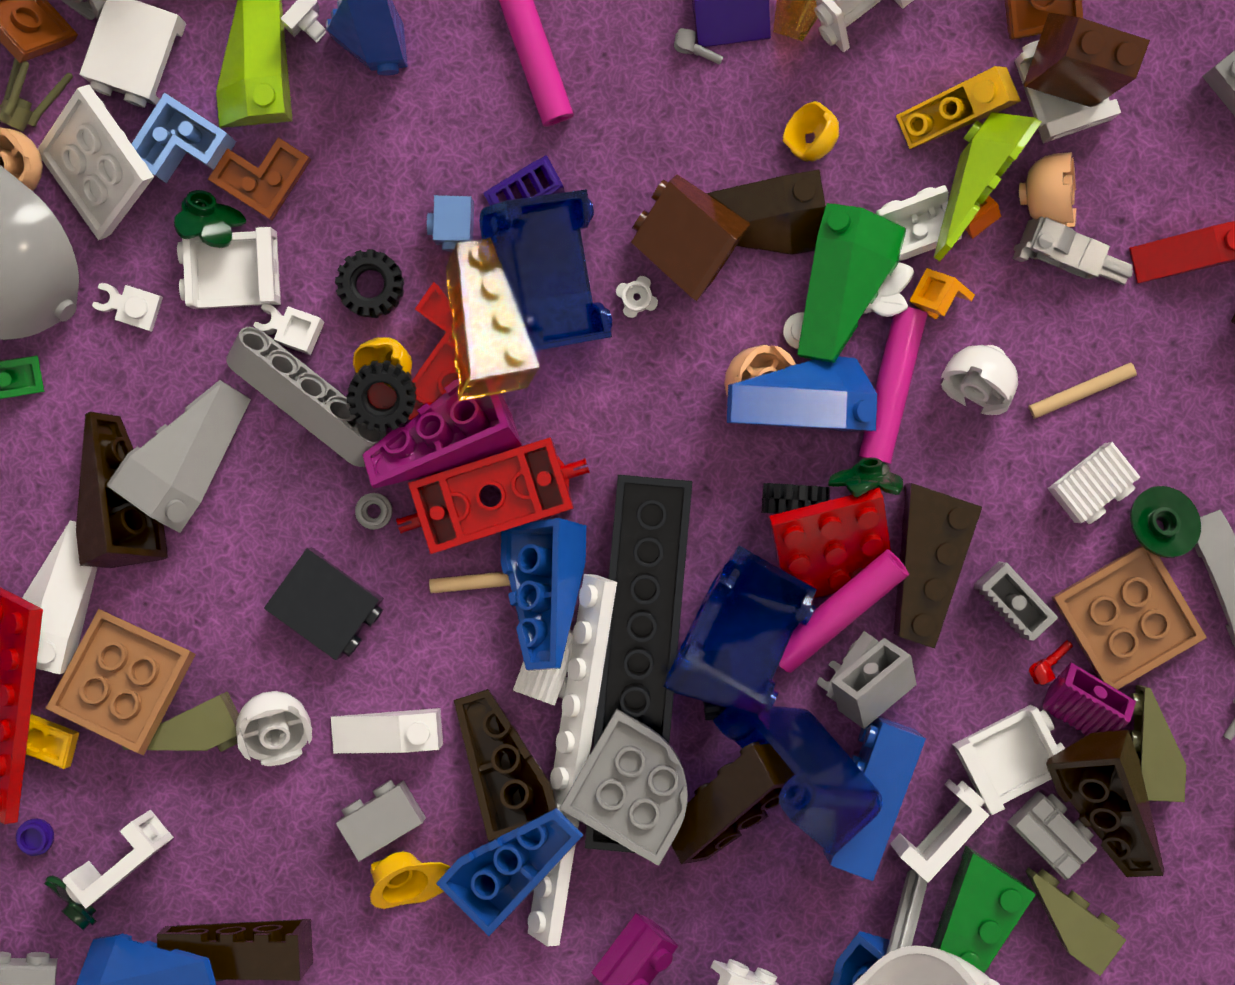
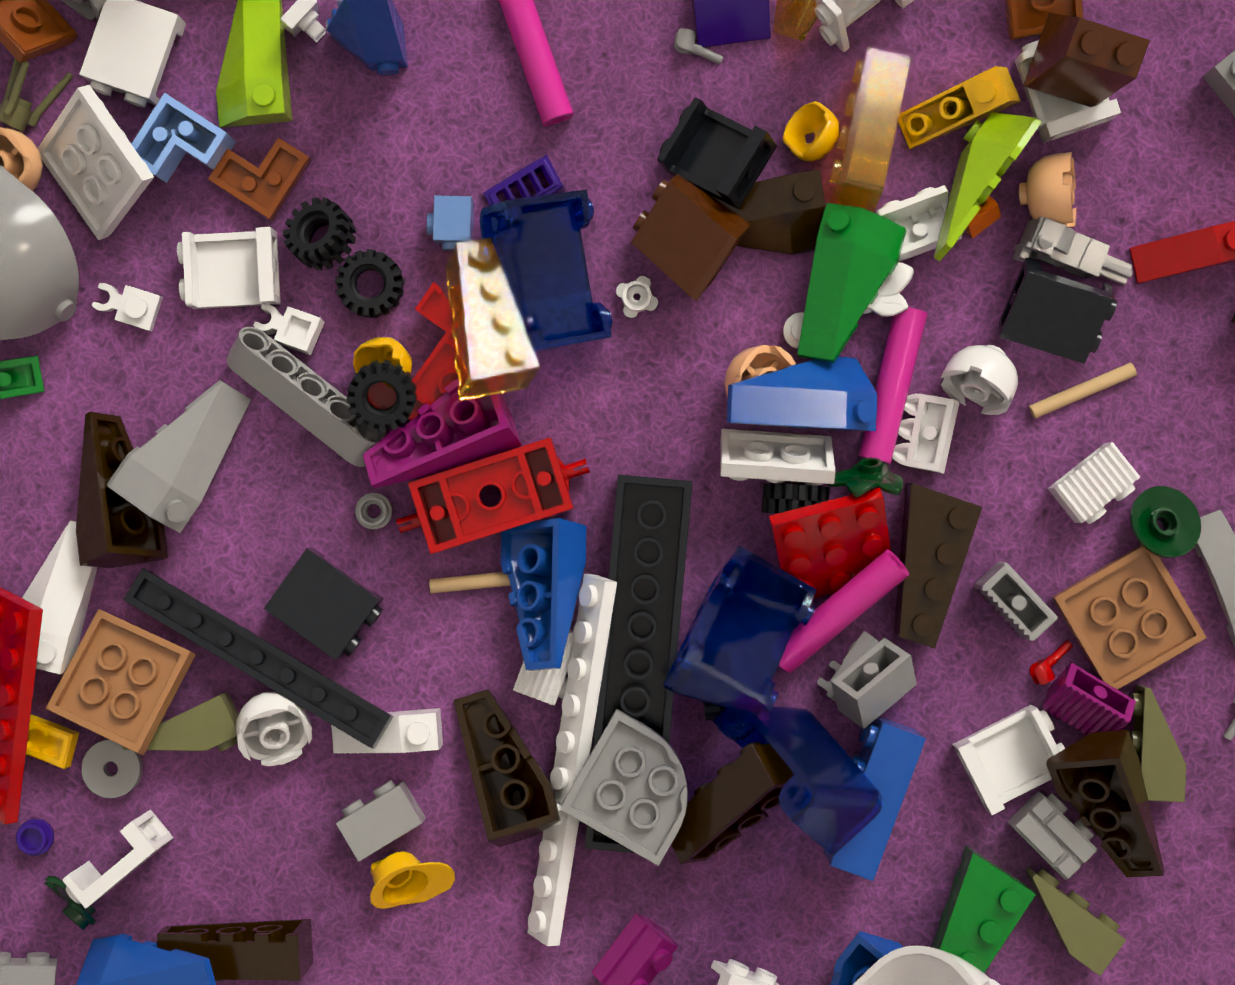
dark green plate [174,190,246,248] -> none
blue wedge [436,808,583,936] -> none
light grey axle [886,869,928,954] -> none
white panel [890,779,990,883] -> none
light orange panel [909,268,975,319] -> none
none -> light grey piece [81,739,143,798]
none -> black plate [123,568,393,749]
none -> black tyre [283,197,356,270]
none -> black panel [657,97,777,209]
none -> white plate [720,429,835,486]
none -> clear yellow wedge [829,47,912,213]
none -> white plate [892,394,960,474]
none -> black panel [999,258,1117,364]

